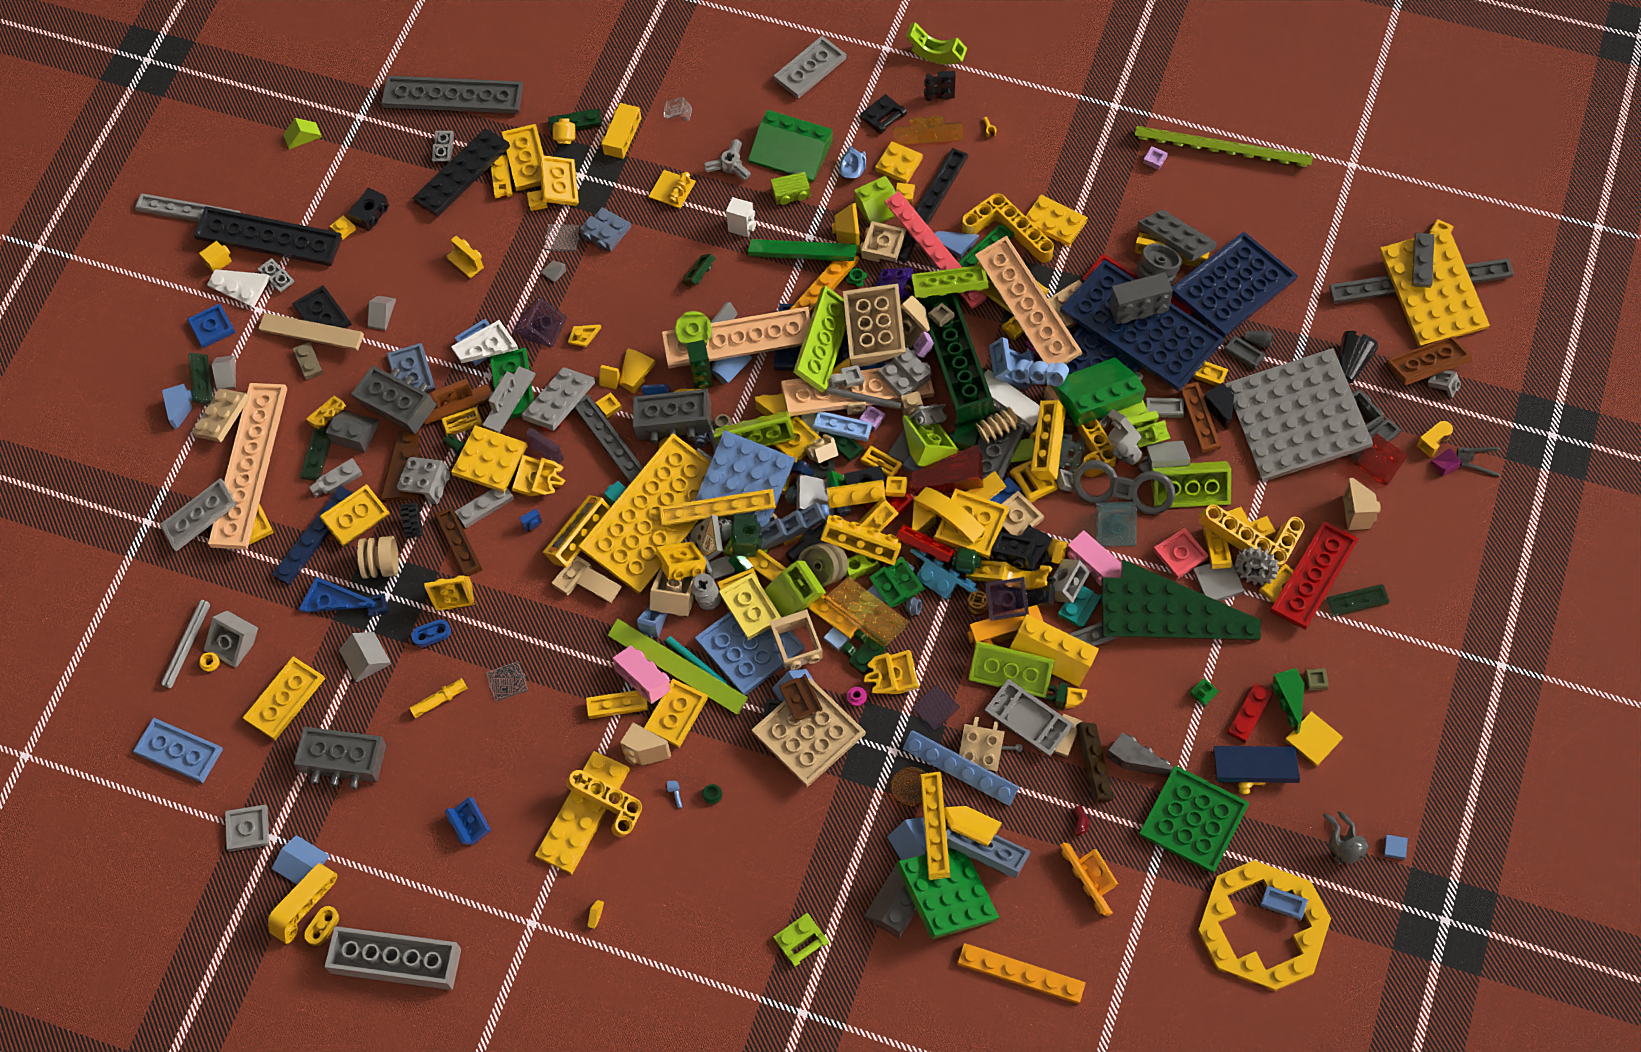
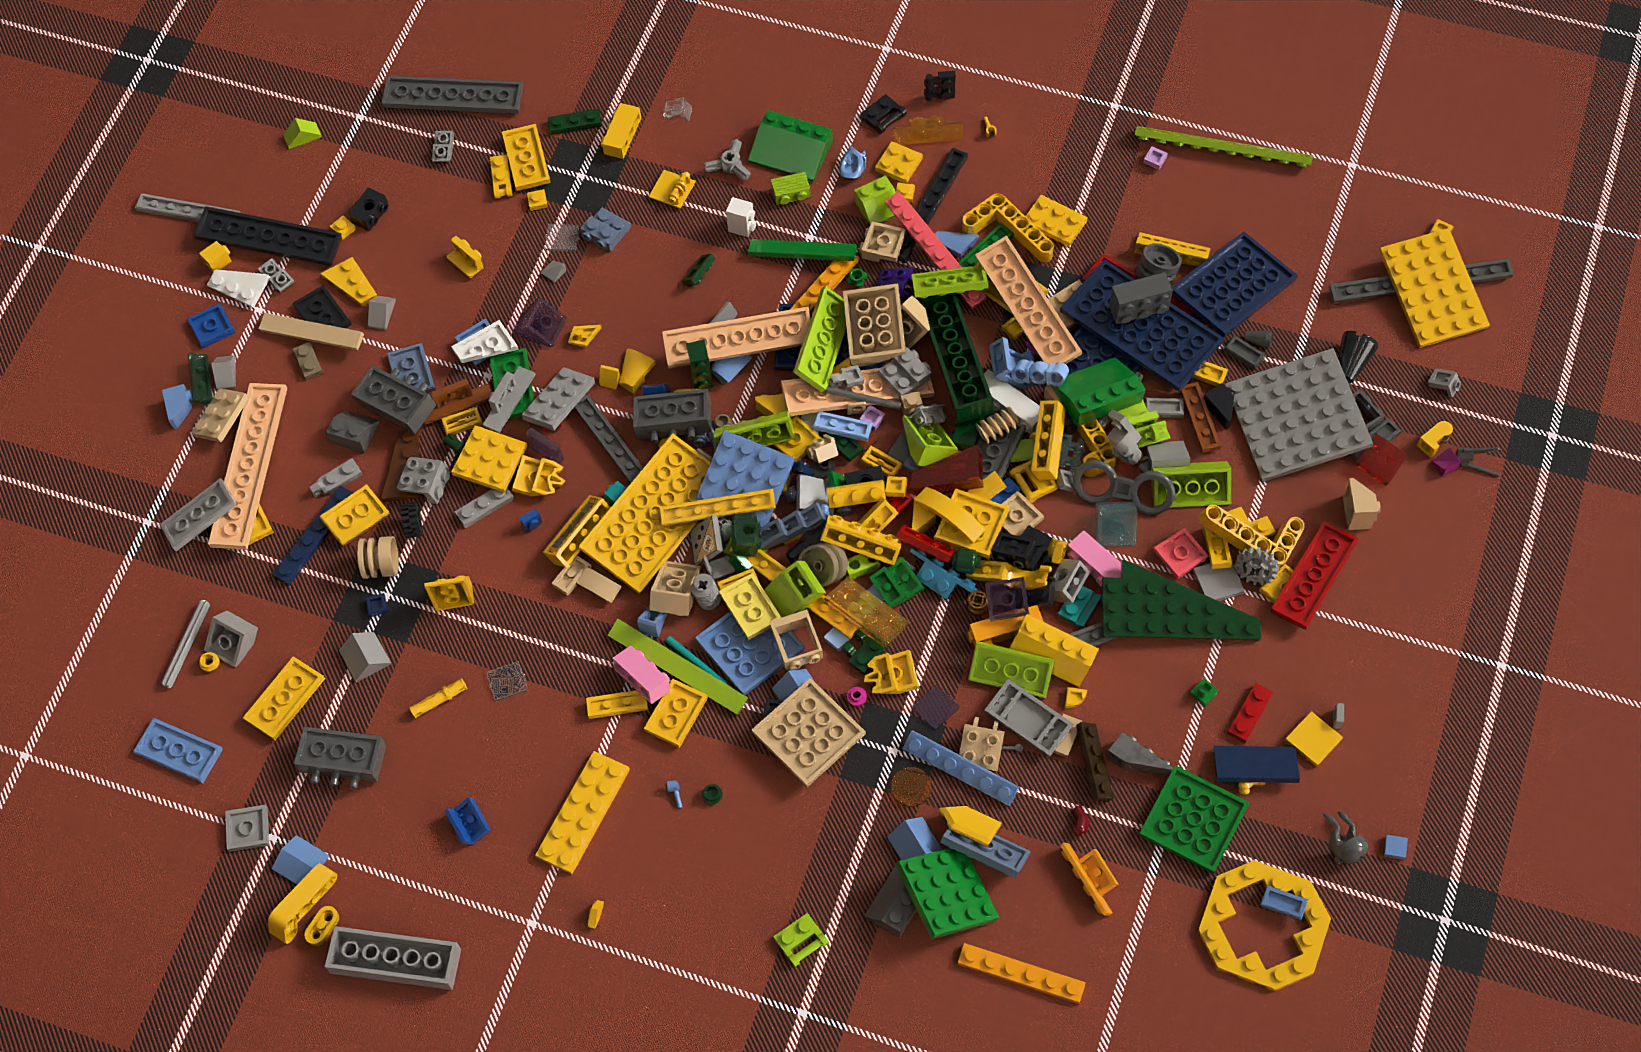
blue wing [299,577,375,613] -> none
clear green tile [300,427,331,481] -> none
yellow plate [306,396,346,429] -> none
blue plate [411,619,451,647] -> none
black plate [413,128,510,217] -> none
reddish brown tile [435,507,482,577] -> none
yellow tile [539,155,579,206] -> none
yellow head [553,119,575,144] -> none
yellow beam [566,770,642,837] -> none
yellow plate [595,392,622,418] -> none
tan slope [620,723,671,766] -> none
yellow plate [656,541,706,580] -> none
lime tile [675,311,712,347] -> none
light grey plate [774,36,847,99] -> none
reddish brown plate [779,674,823,722] -> none
yellow slope [832,203,860,254] -> none
lime arch [905,22,967,65] -> none
sand blue plate [906,597,922,616] -> none
lavender plate [913,331,934,358] -> none
yellow tile [920,772,950,880] -> none
dark tan tile [928,303,954,327] -> none
dark green tile [1046,683,1068,710] -> none
dark grey plate [1138,209,1217,261] -> none
green slope [1271,668,1304,734] -> none
olive tile [1305,668,1329,691] -> none
clear green tile [1326,584,1390,617] -> none
dark orange tile [1386,336,1473,386] -> none
dark grey plate [1412,233,1434,288] -> none
none -> yellow wing [321,257,377,307]
none -> light grey tile [1333,703,1344,729]

